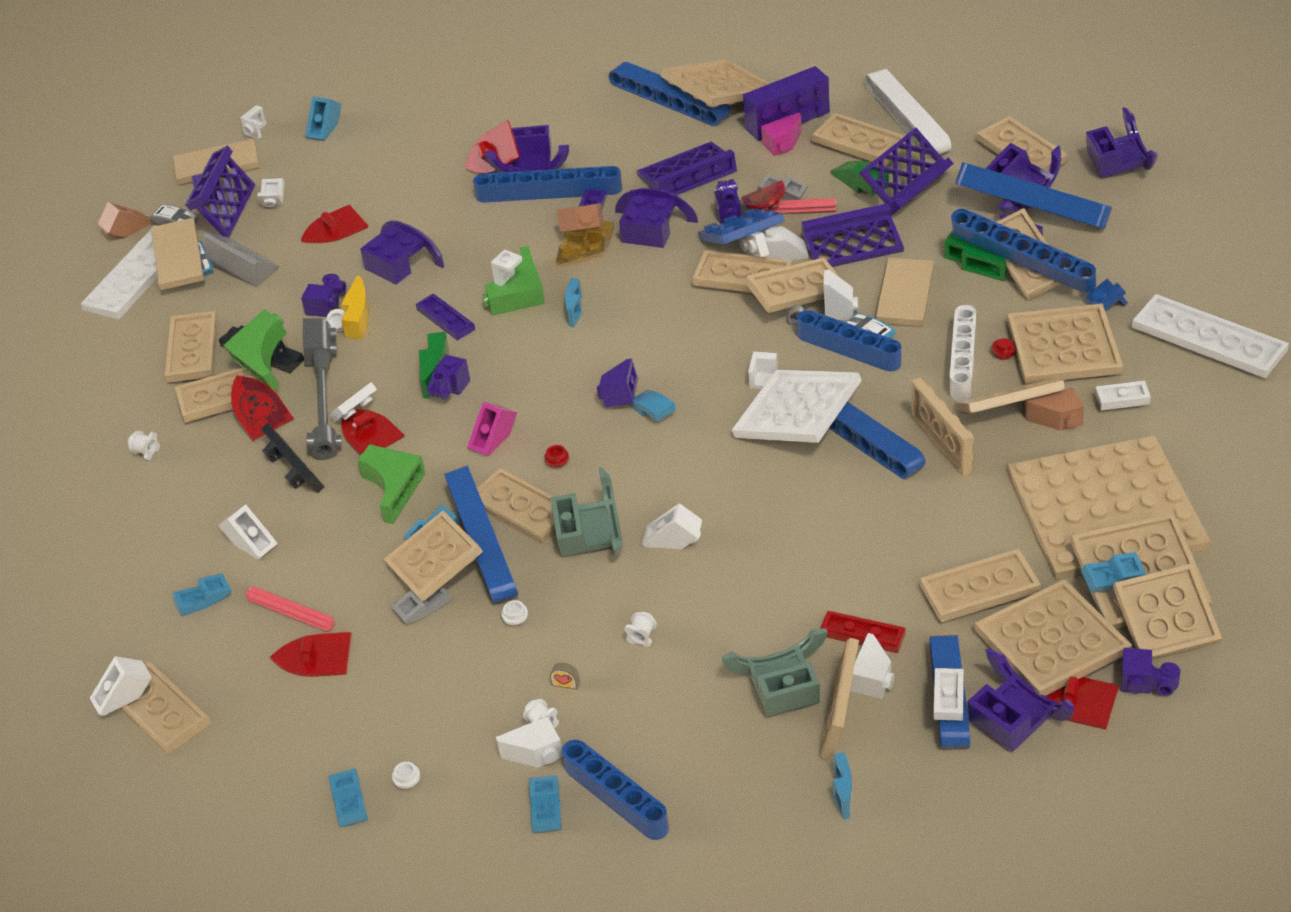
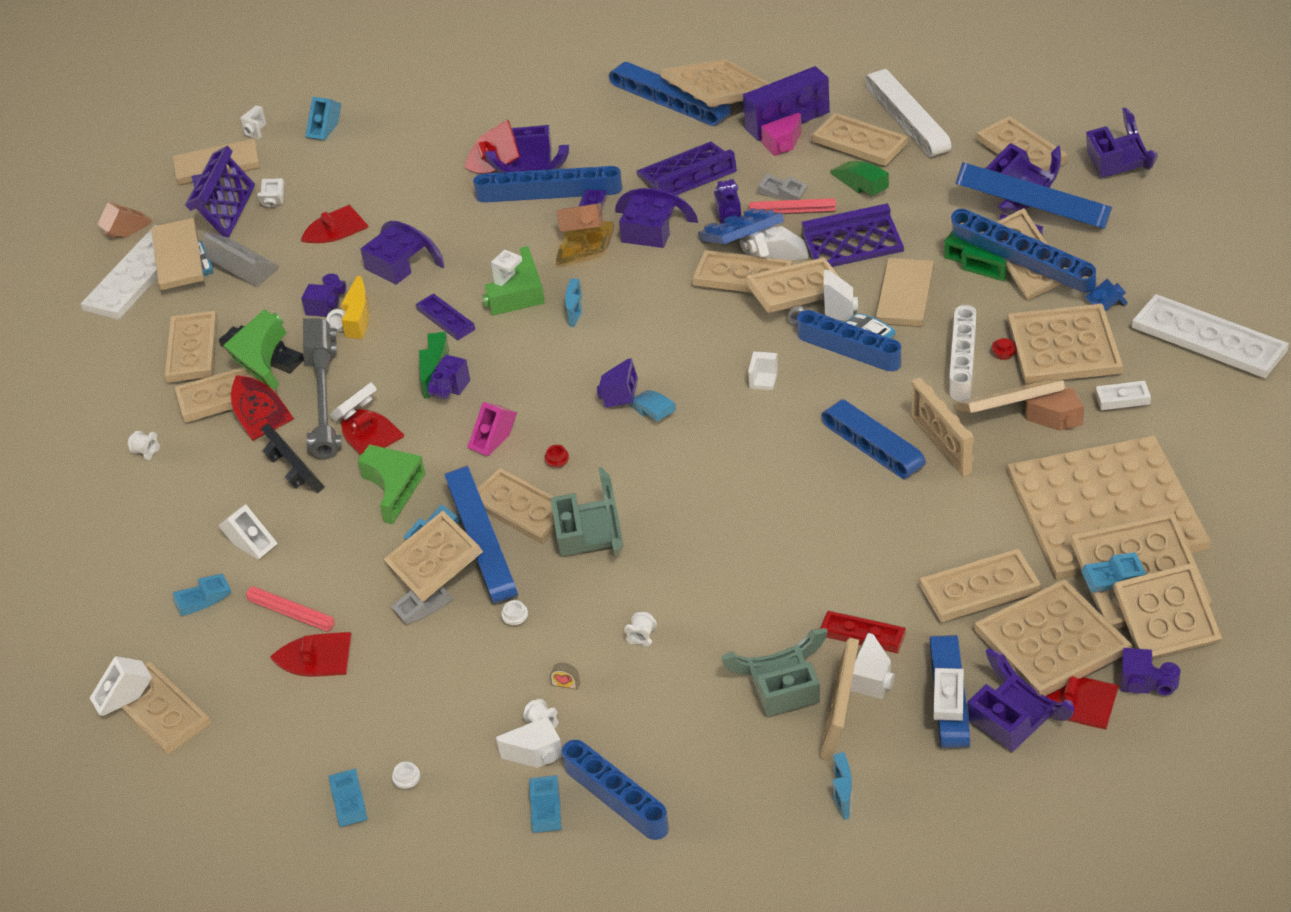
slope [150,204,199,225] -> none
white slope [642,503,702,550] -> none
white plate [732,370,862,443] -> none
shield [741,180,786,211] -> none
dark purple fence [859,127,954,216] -> none

